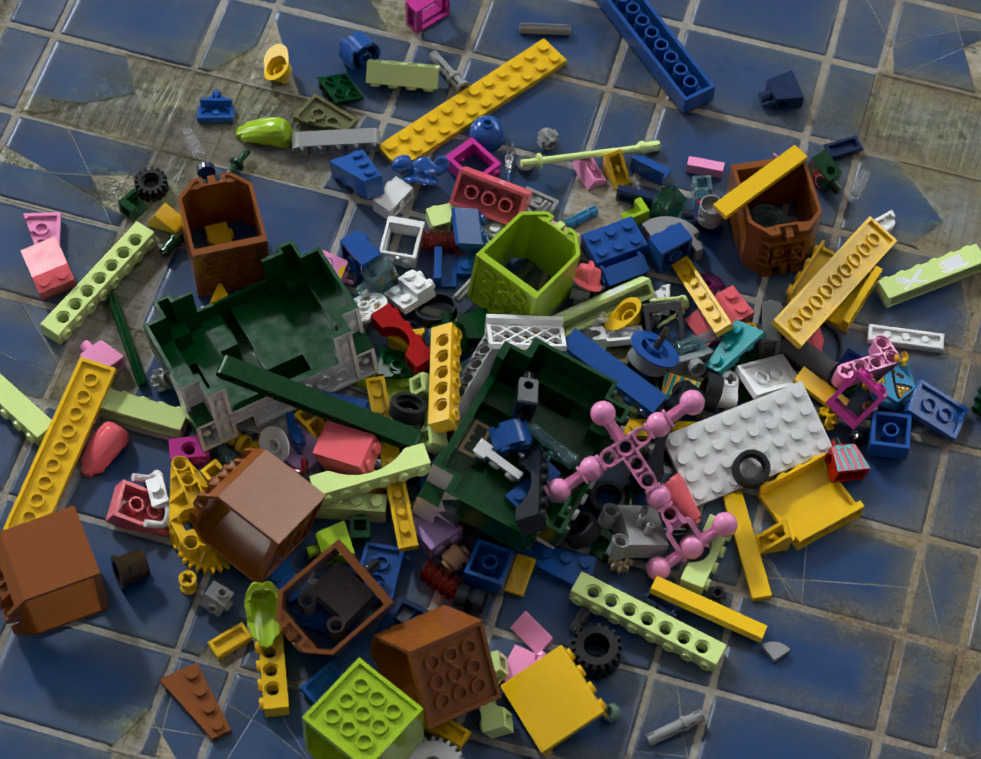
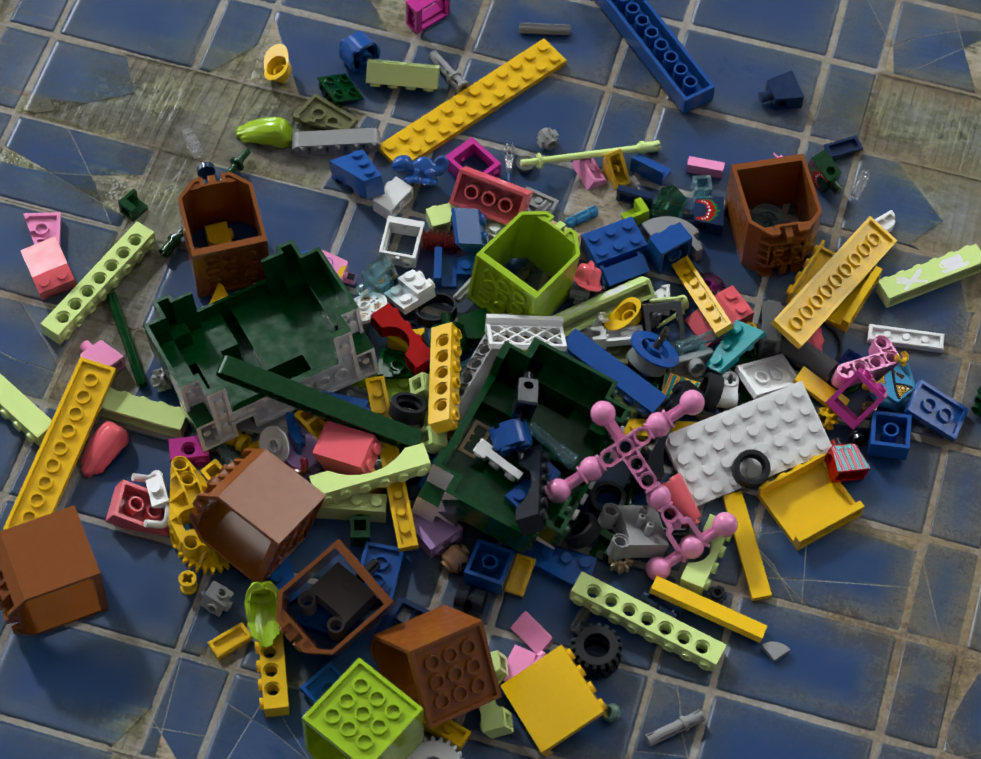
dark brown piece [110,549,150,590] -> none
black tyre [134,167,168,202] -> none
yellow slope [147,202,182,234] -> none
dark orange wing [159,662,232,741] -> none
blue slope [197,89,234,123] -> none
lime torso [306,521,355,566] -> none
blue brick [340,229,382,286] -> none
clear red piece [419,558,464,600] -> none
blue cylinder [469,115,505,152] -> none
light grey wheel [698,194,722,229] -> none
yellow tile [712,145,808,220] -> none
yellow slope [755,519,792,555] -> none

